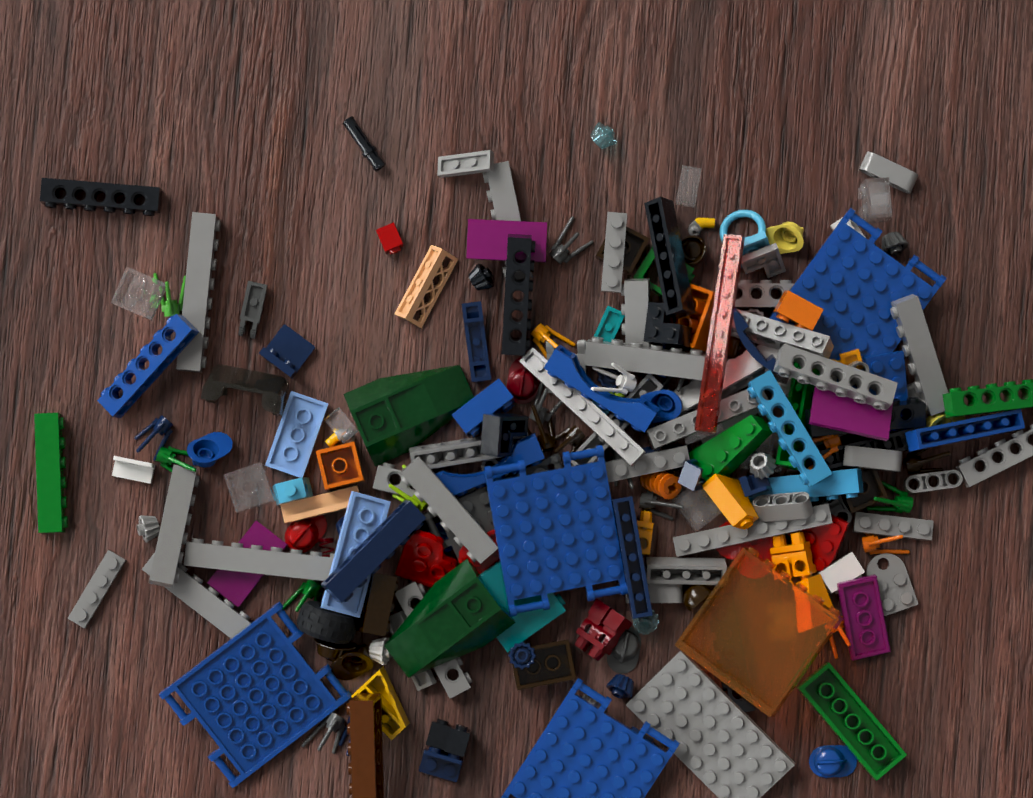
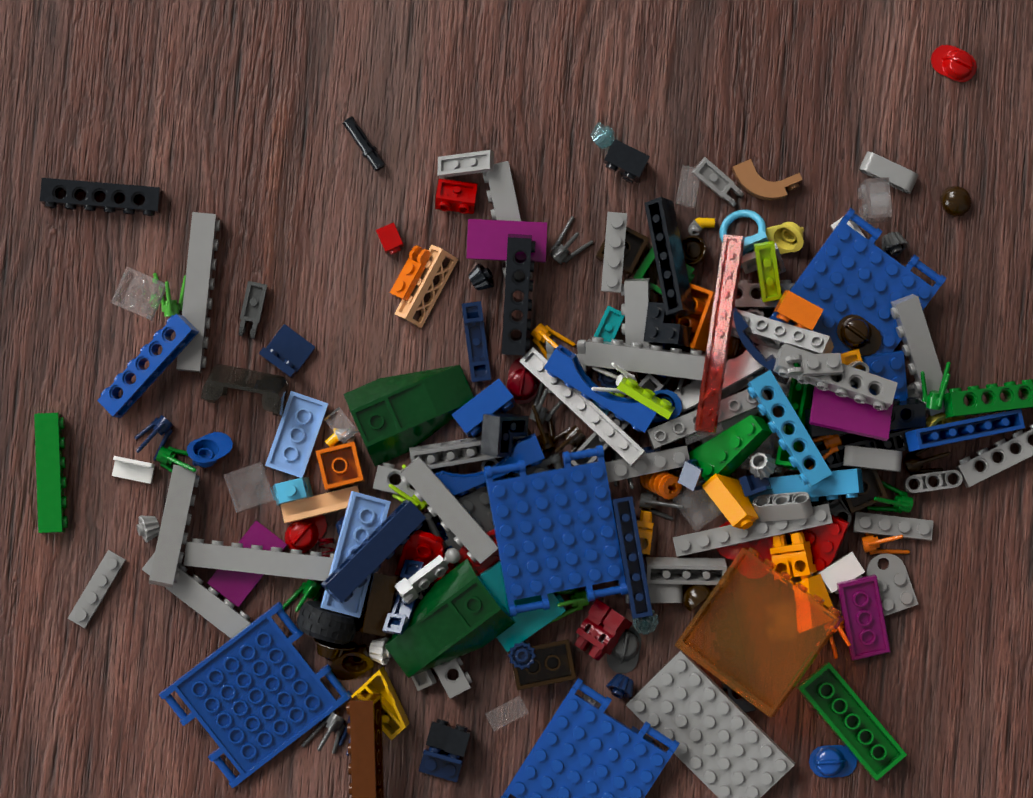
none -> dark blue slope [382,559,425,635]
none -> orange hinge [390,245,431,301]
none -> light grey plate [394,548,461,604]
none -> red bracket [435,178,478,214]
none -> clear tile [485,695,529,731]
none -> bright green plant [547,588,589,625]
none -> black brick [603,139,650,184]
none -> lime plate [617,377,675,419]
none -> light grey hinge [691,157,744,207]
none -> medium nougat arch [731,159,803,200]
none -> lime plate [754,241,782,302]
none -> light grey hinge [785,353,843,376]
none -> dark brown piece [837,315,882,356]
none -> green plant [921,362,951,410]
none -> red piece [931,45,977,82]
none -> dark brown hair [940,186,972,217]

